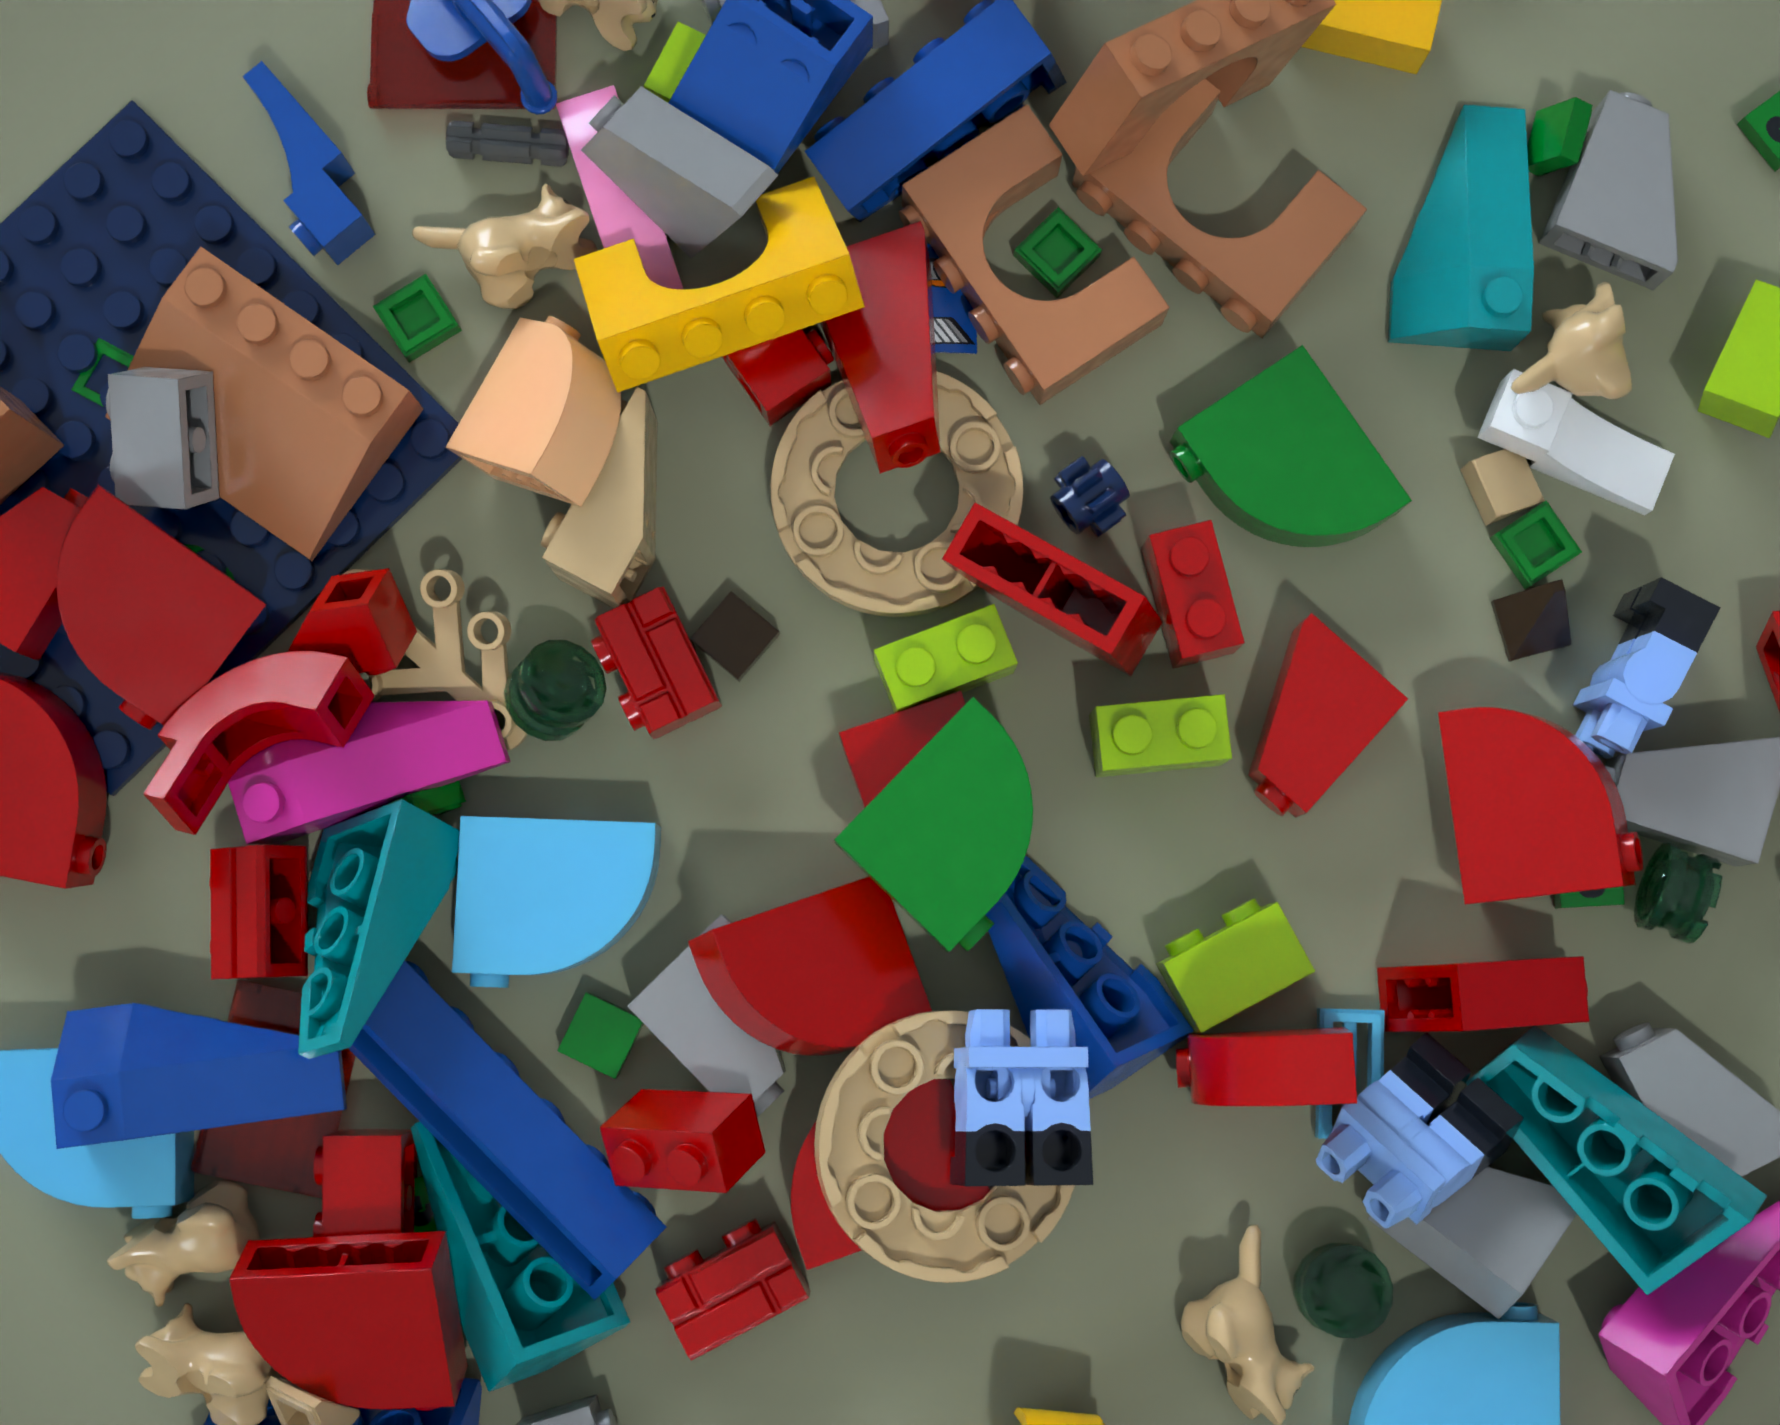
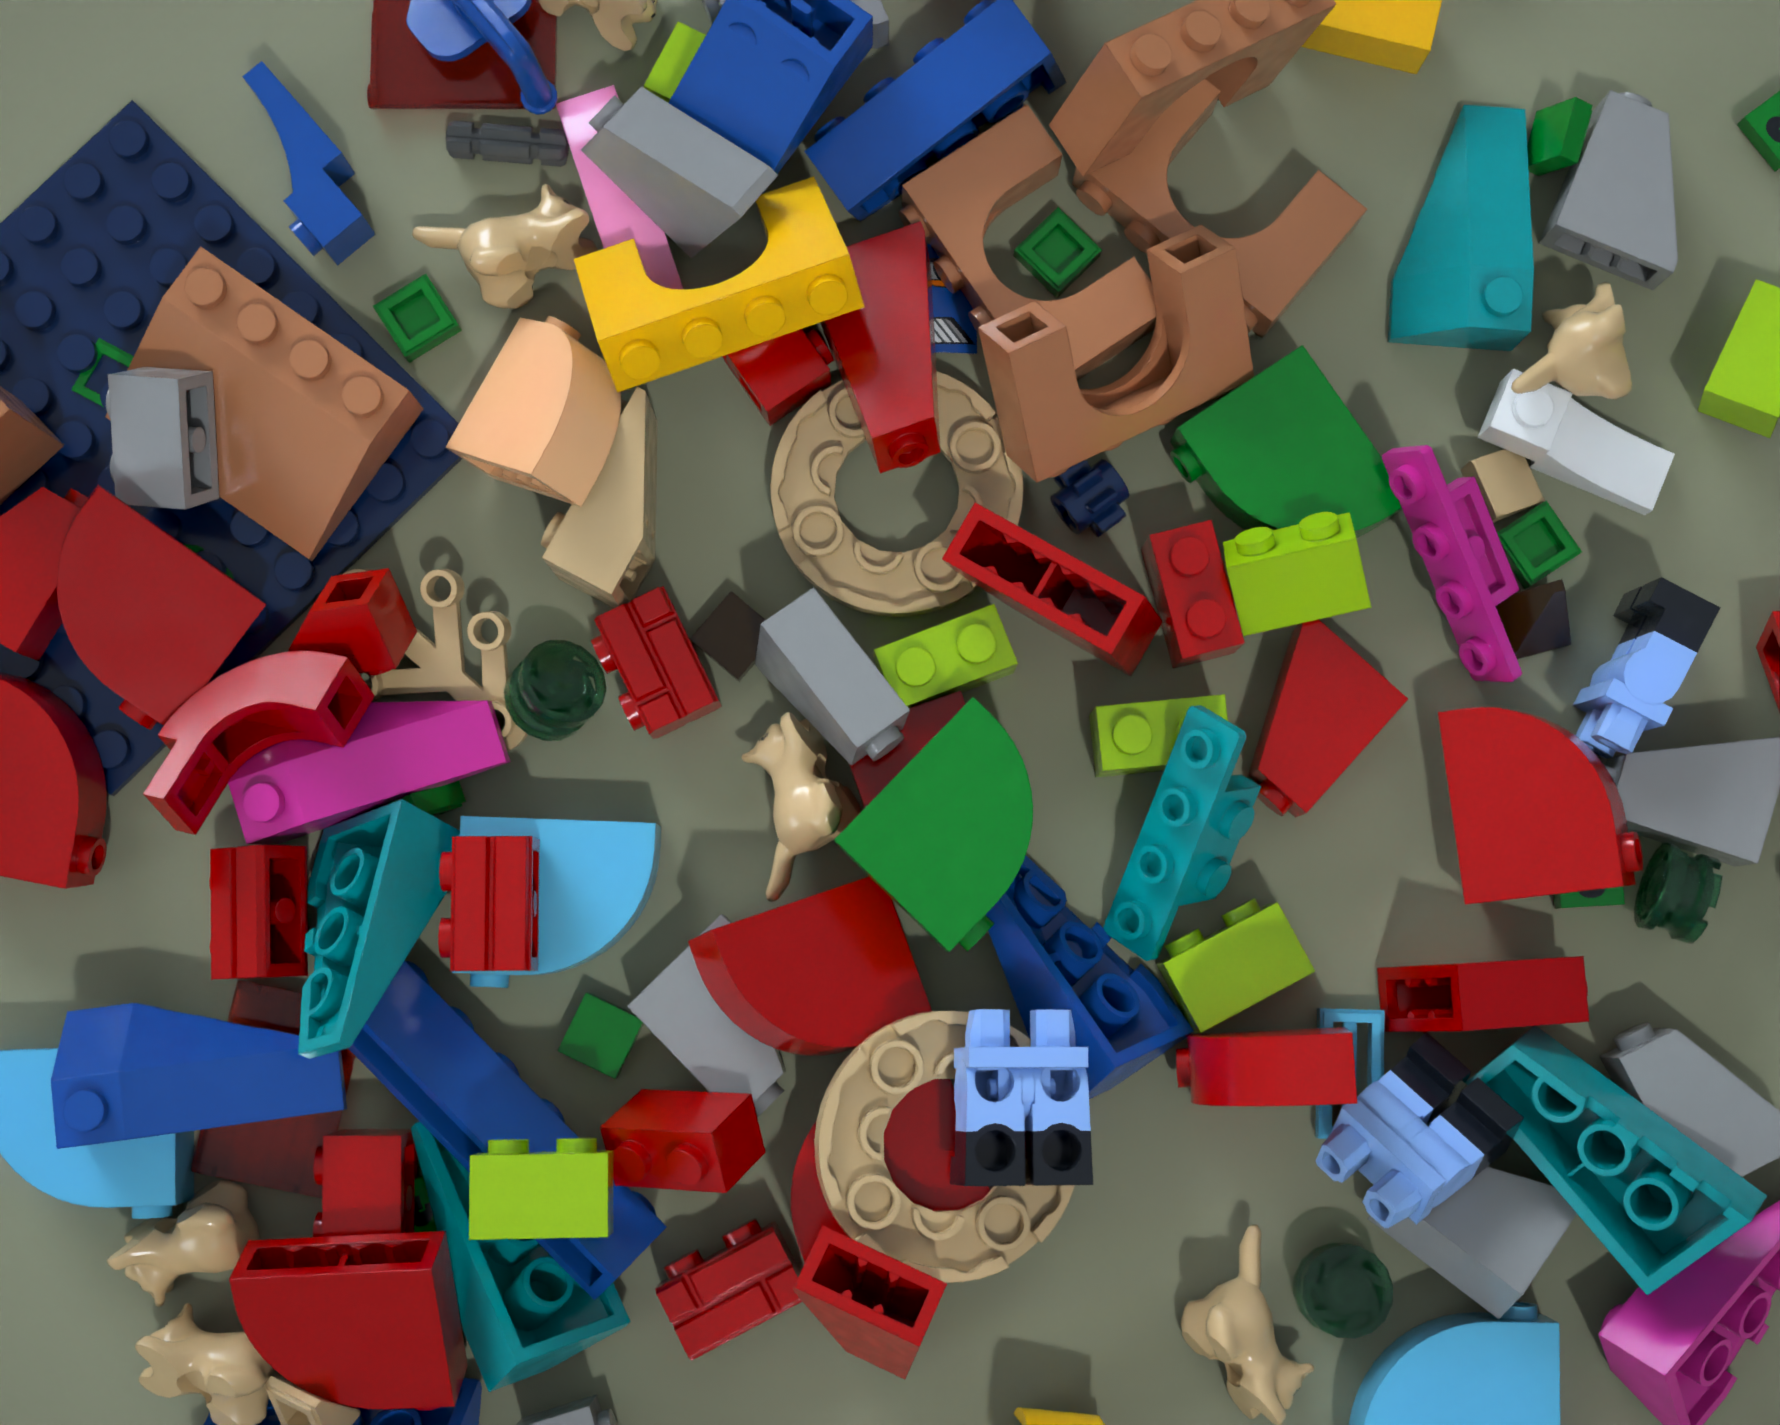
none -> red brick [438,836,540,971]
none -> lime brick [469,1138,613,1240]
none -> tan animal [741,712,860,902]
none -> light grey slope [755,587,910,766]
none -> red slope [793,1225,947,1379]
none -> nougat arch [978,225,1254,483]
none -> teal bracket [1103,705,1261,961]
none -> lime brick [1223,512,1372,636]
none -> dark pink bracket [1382,445,1522,682]

